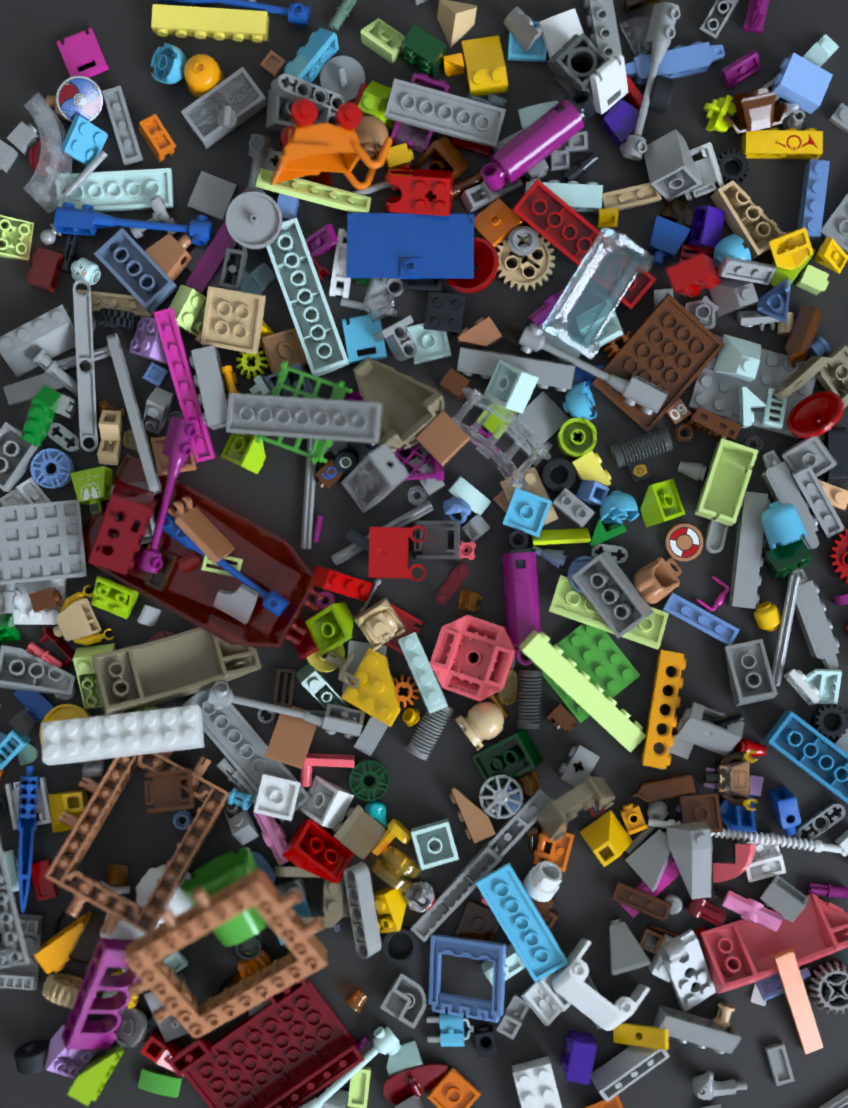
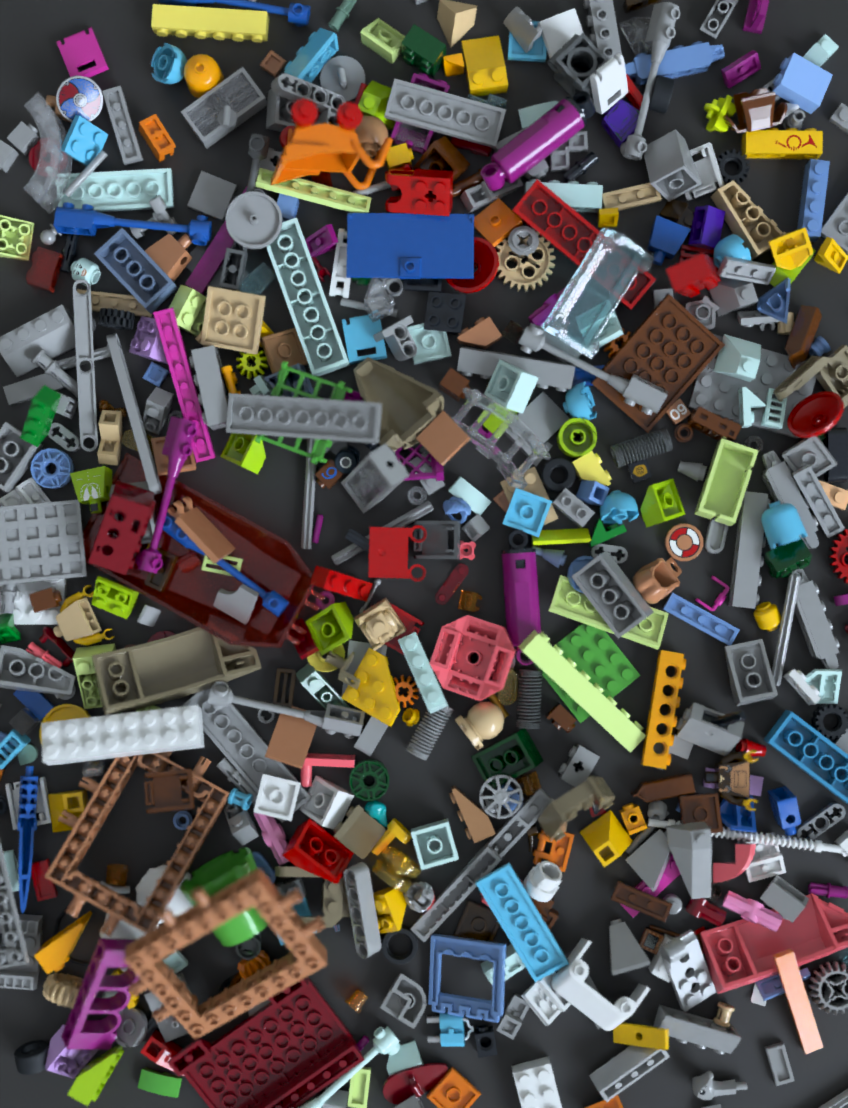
dark purple brick [560,1030,597,1085] -> none
yellowish green brick [796,264,829,295] -> none

